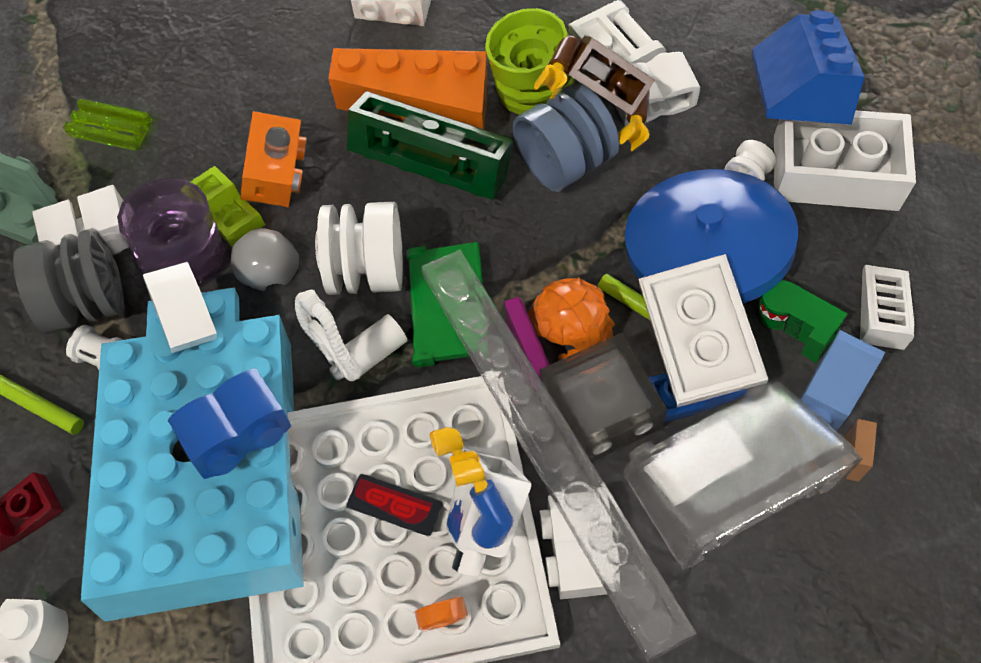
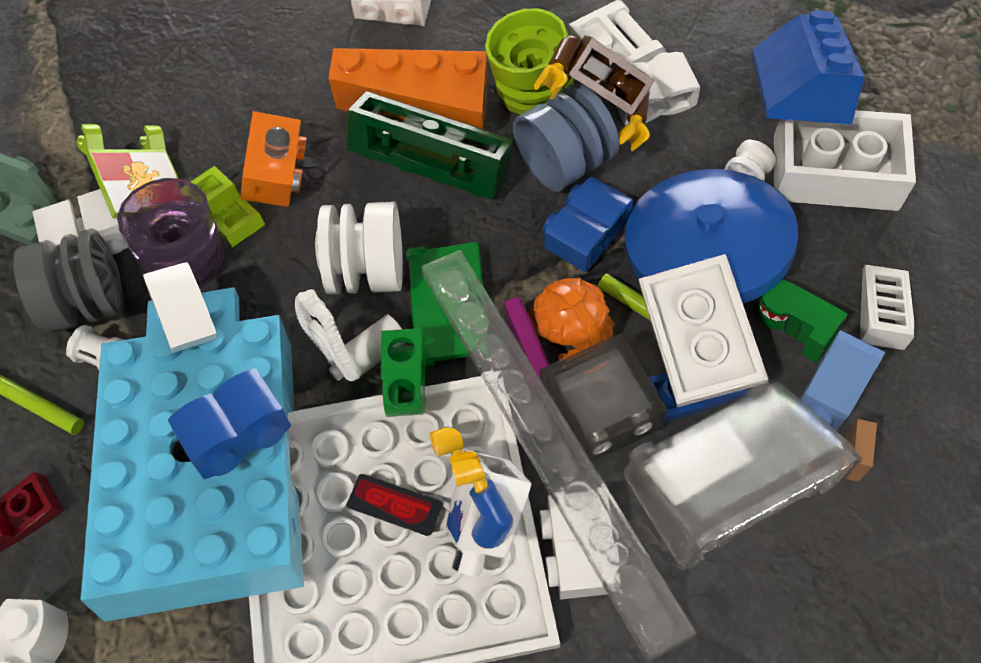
clear neon green tile [63,98,153,151] -> none
light grey hair [231,228,299,291] -> none
orange tile [414,597,468,632] -> none
none -> flag [77,124,193,219]
none -> green leg [381,328,427,417]
none -> blue brick [542,177,633,272]

